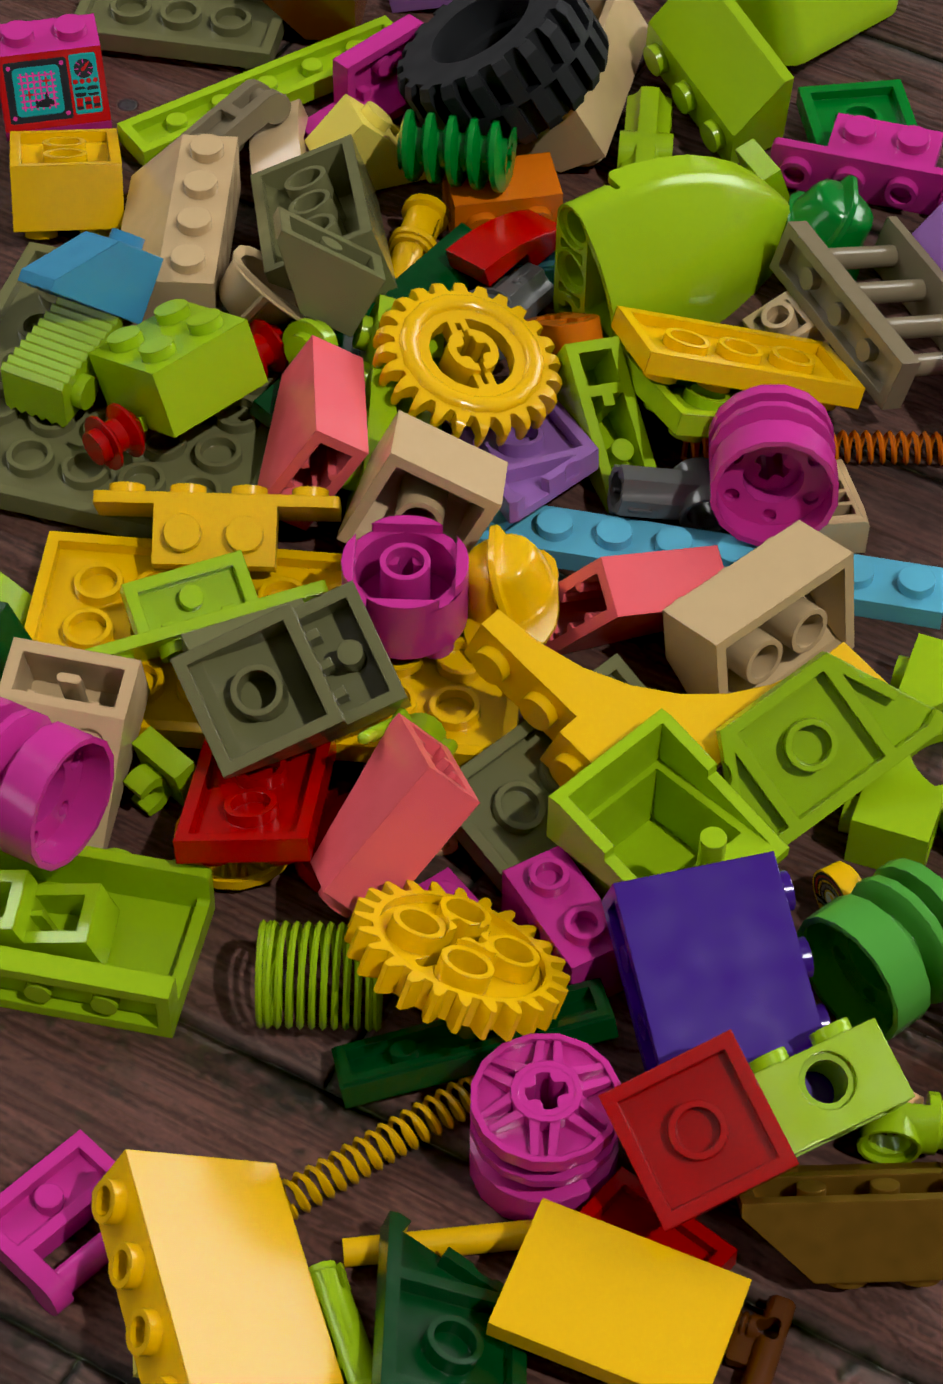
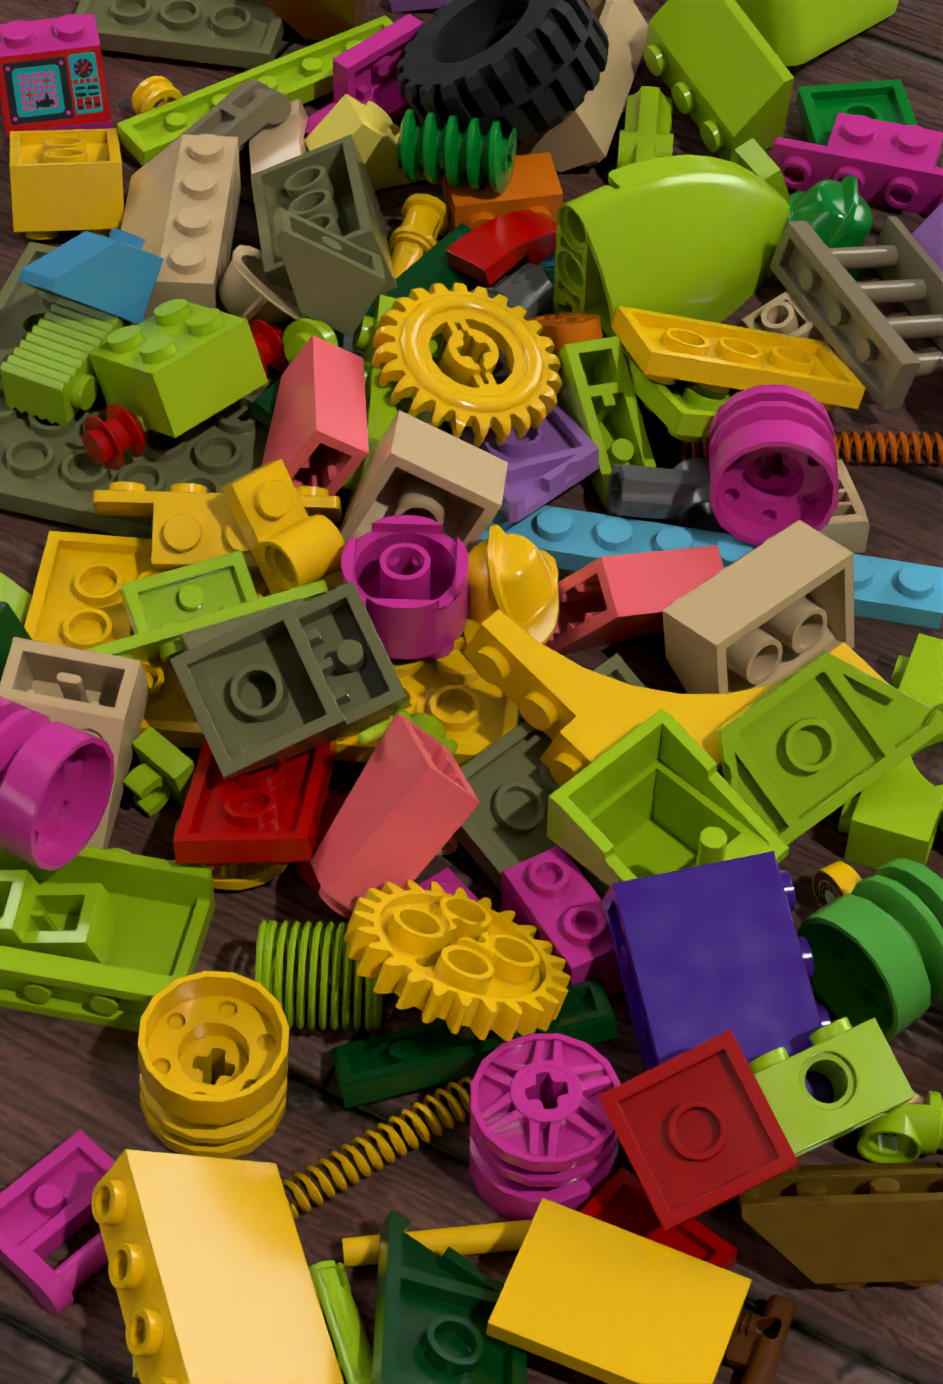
none -> yellow bush [131,76,183,115]
none -> yellow wheel [138,971,289,1159]
none -> yellow plate [221,459,345,595]

